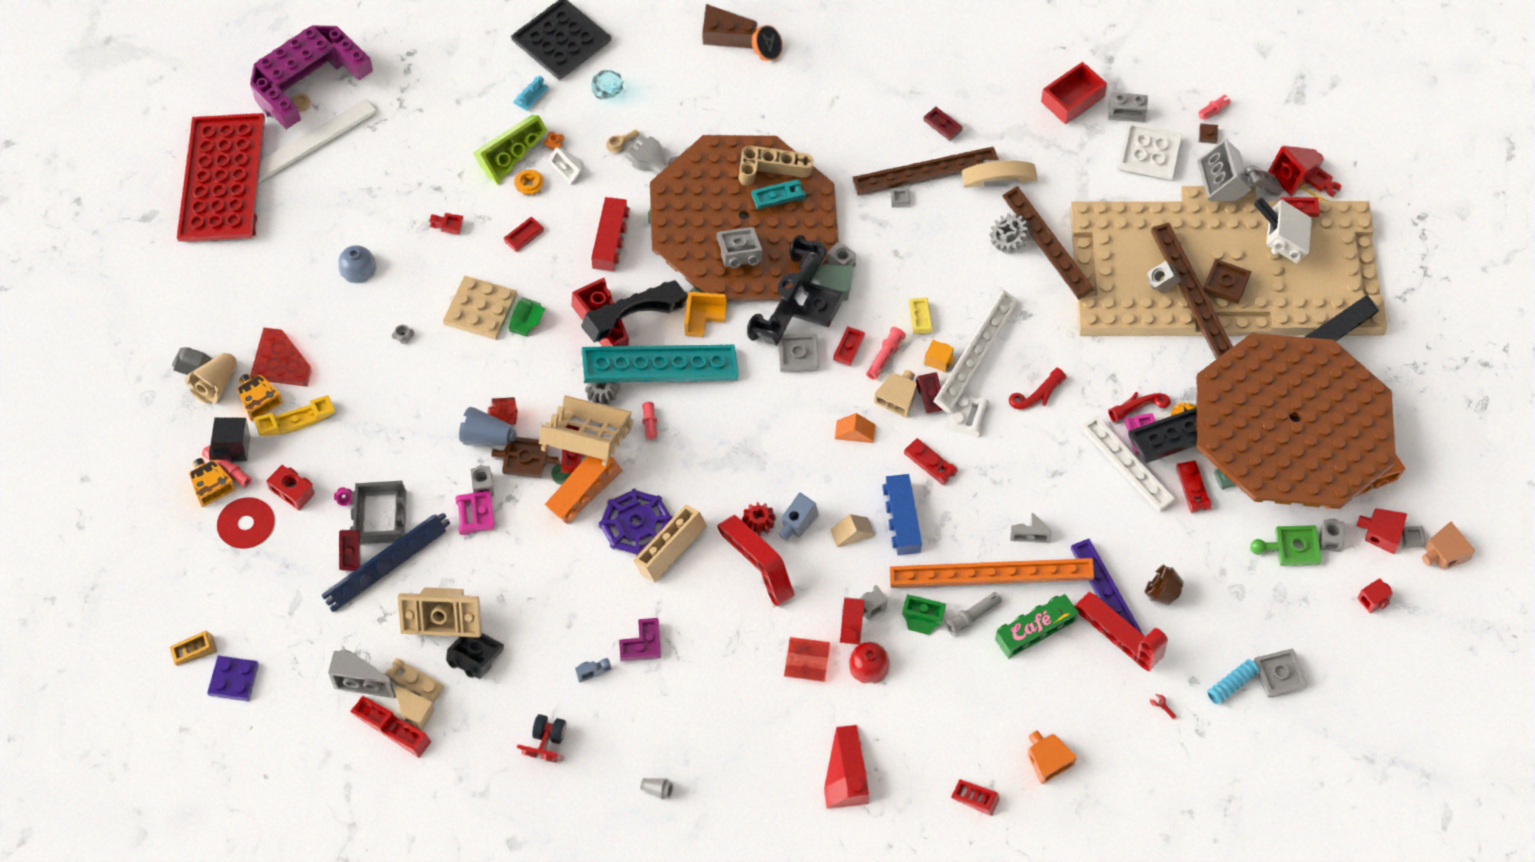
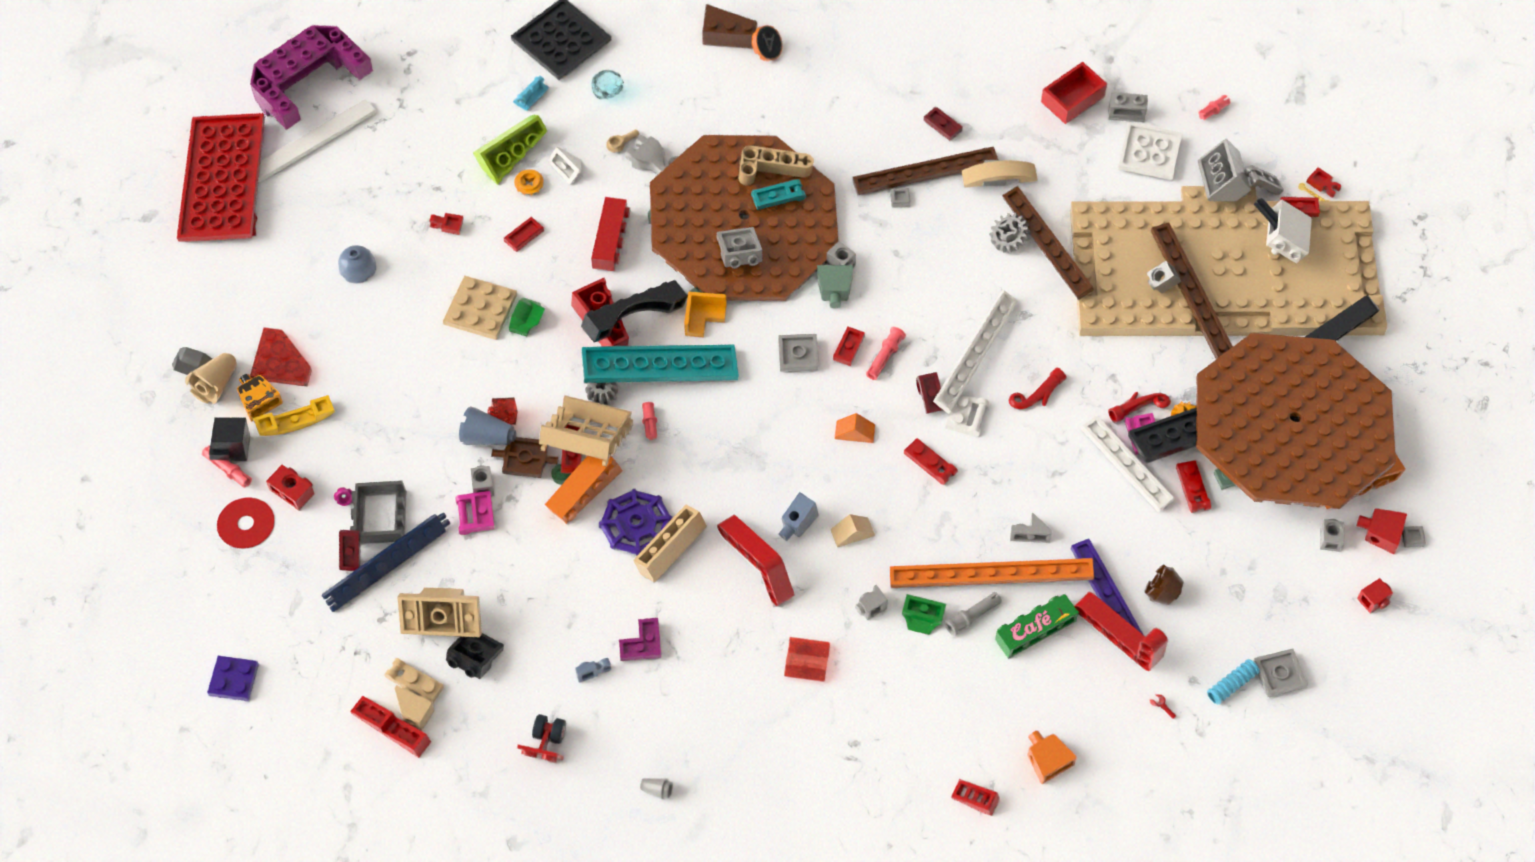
pearl gold slope [170,630,217,666] -> none
light orange torso [189,458,236,507] -> none
tan tile [291,94,310,112] -> none
light grey slope [328,649,395,699] -> none
light grey plate [391,324,414,344] -> none
orange plate [544,131,565,150] -> none
red gear [742,501,776,536] -> none
black piece [747,235,845,346] -> none
red wedge [824,725,869,809] -> none
red slope [840,597,865,645] -> none
red cylinder [849,642,890,684] -> none
tan torso [874,370,917,418] -> none
blue brick [882,474,922,556] -> none
light yellow plate [909,297,933,334] -> none
light orange brick [924,340,955,372] -> none
reddish brown plate [1198,123,1218,144] -> none
reddish brown plate [1203,259,1252,304] -> none
bright green plate [1250,525,1322,566] -> none
red slope [1267,145,1324,196] -> none
nougat torso [1422,521,1475,570] -> none

